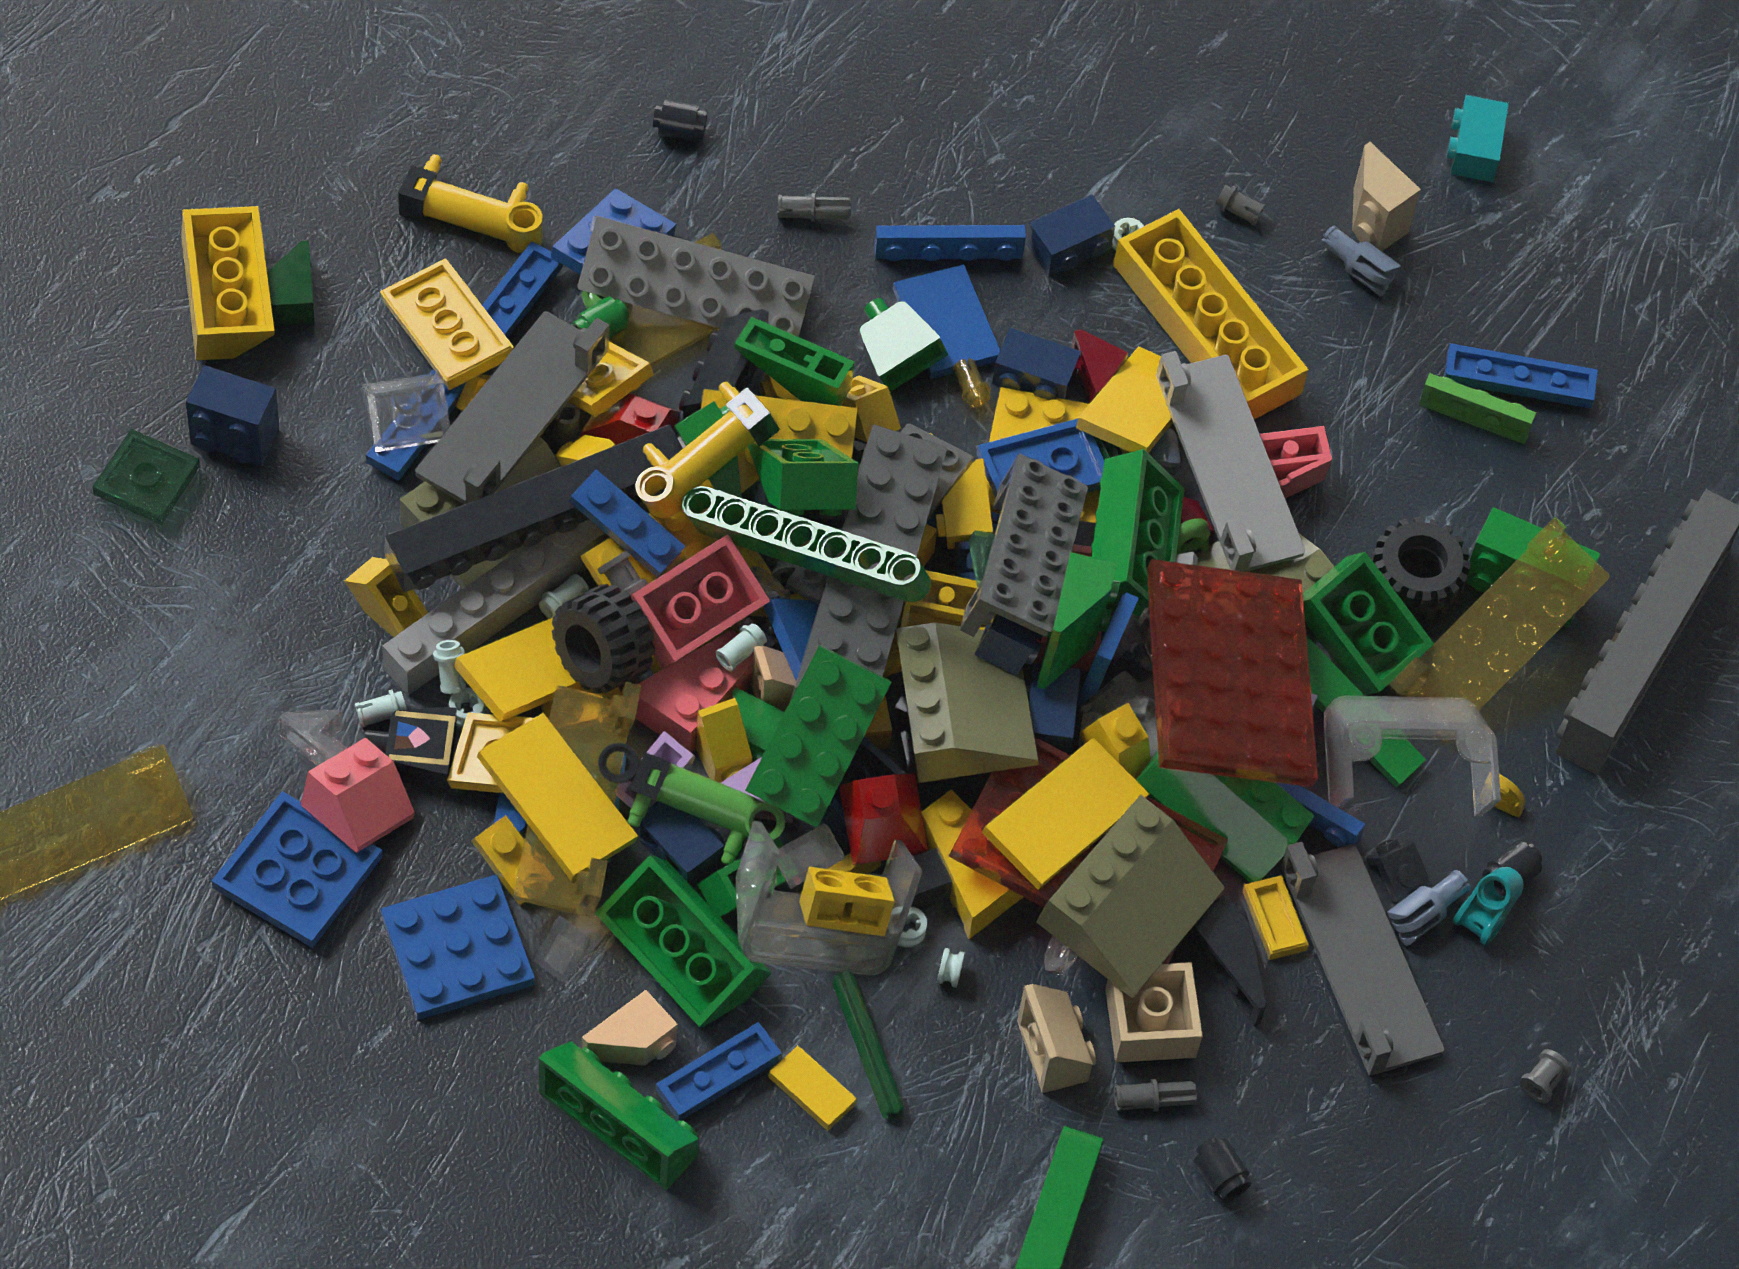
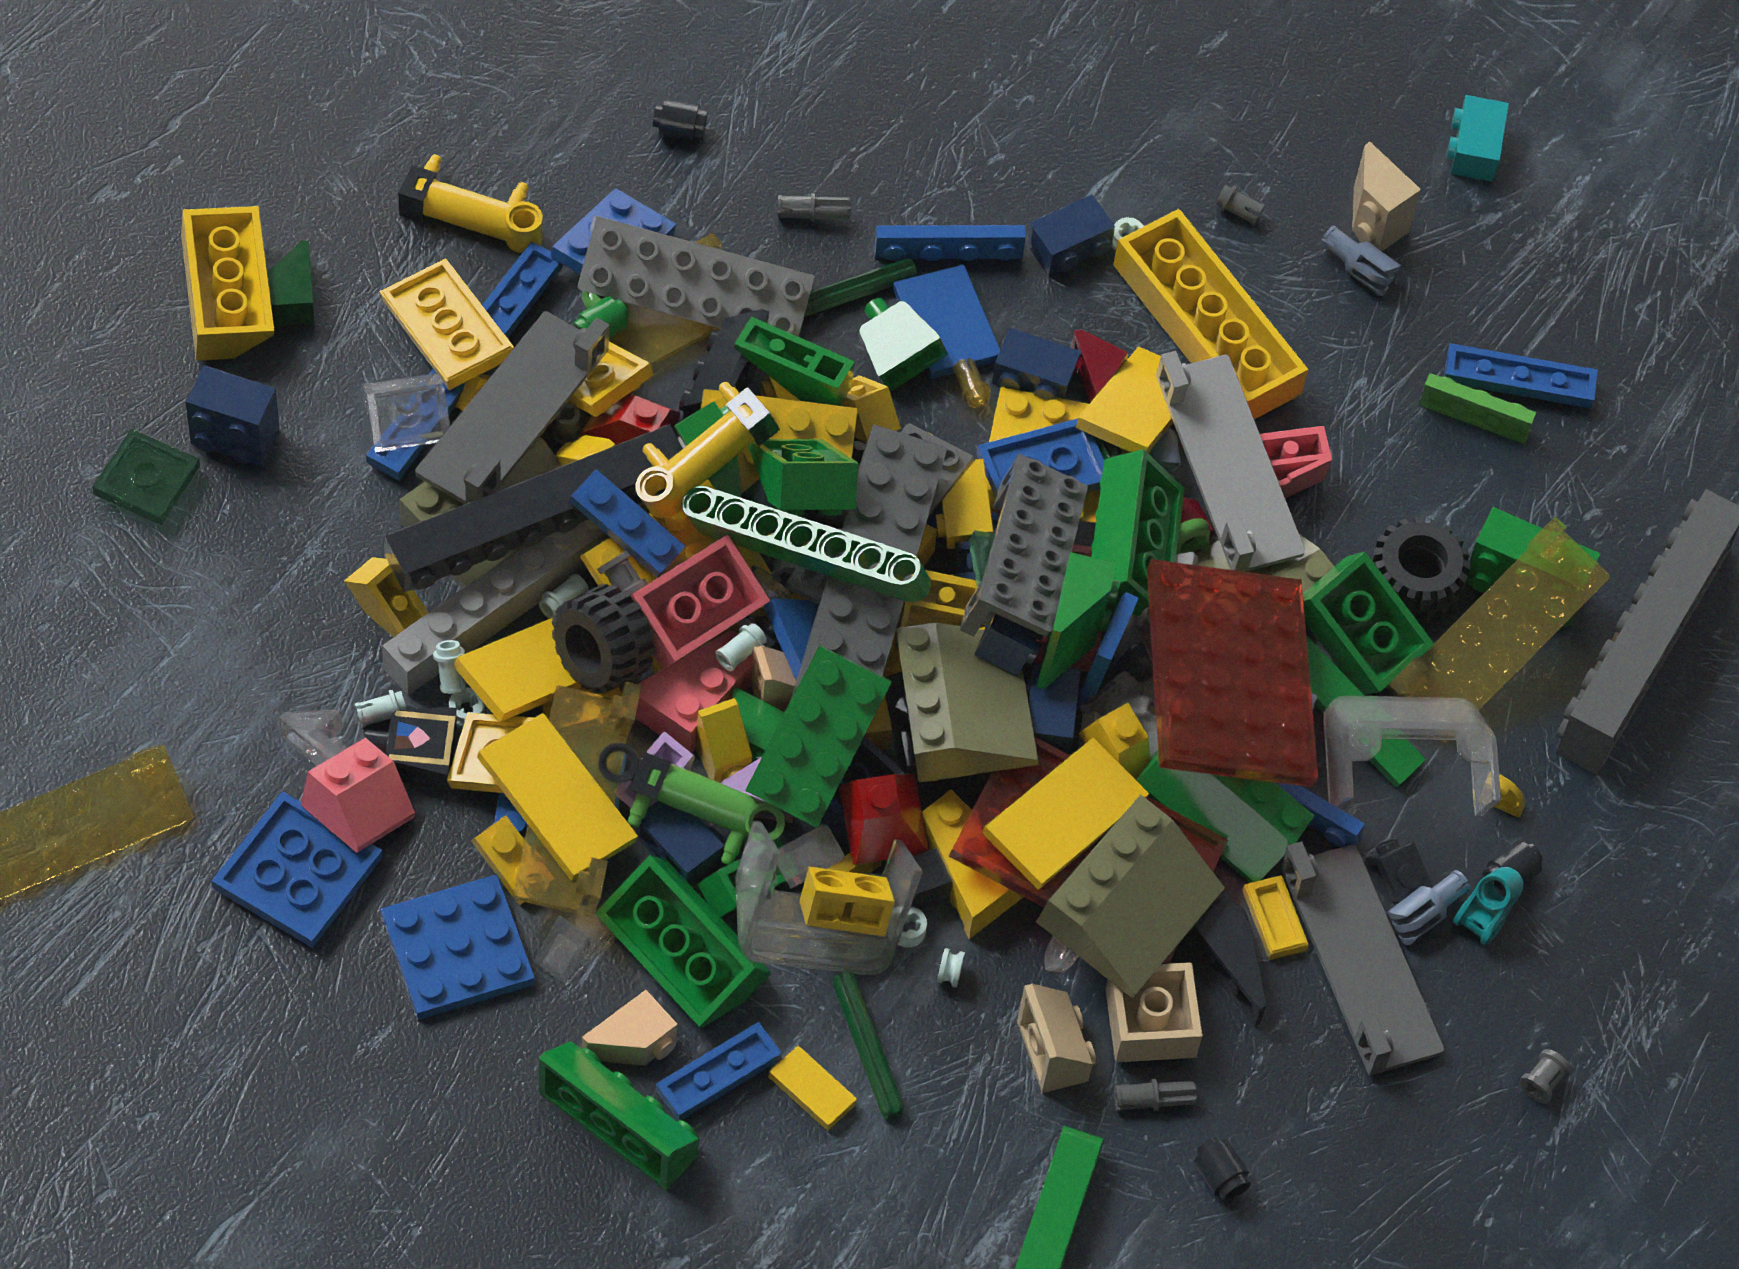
none -> dark green axle [804,258,917,317]

